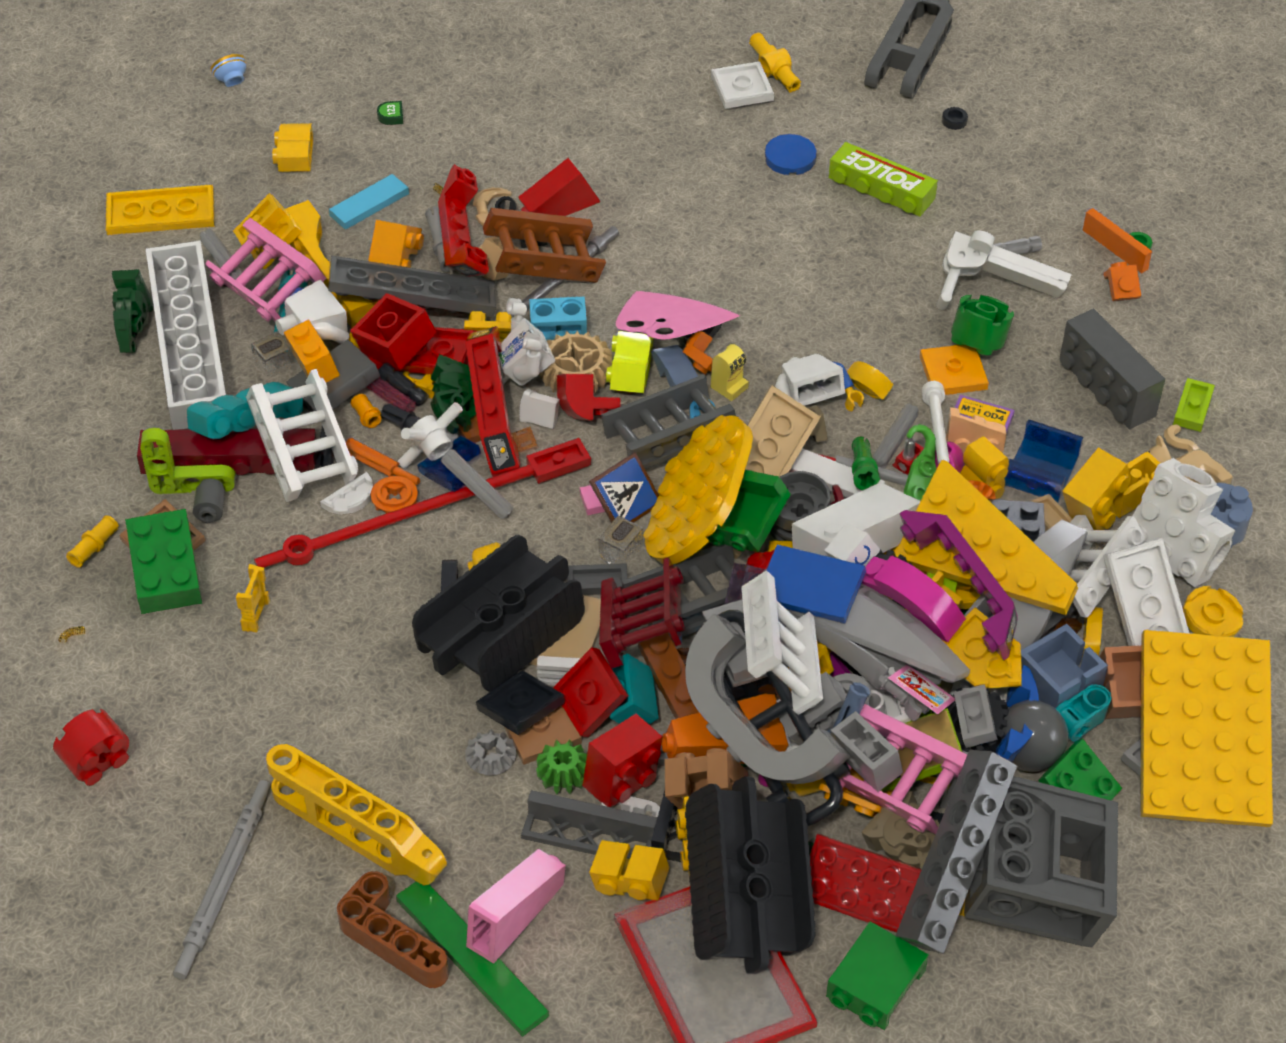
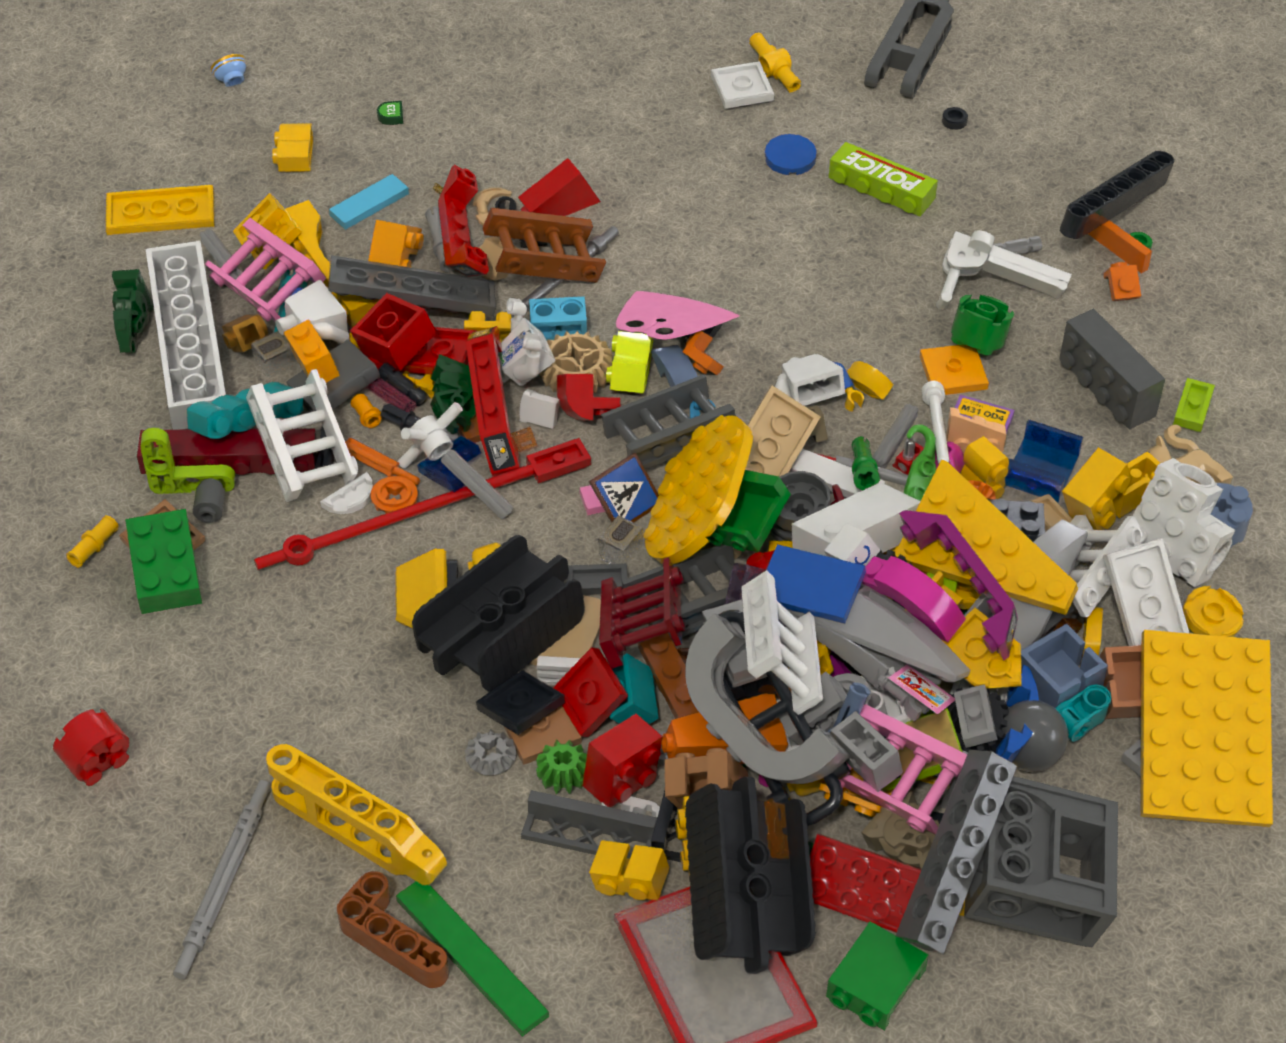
clear yellow leg [58,626,85,643] -> none
yellow piece [236,564,270,632] -> none
bright pink slope [466,849,566,964] -> none
light yellow leg [711,344,749,401] -> none
green plate [1038,739,1122,800] -> none
none -> pearl gold brick [222,314,268,352]
none -> yellow tile [395,548,447,629]
none -> clear orange piece [764,798,789,859]
none -> black beam [1060,151,1175,239]

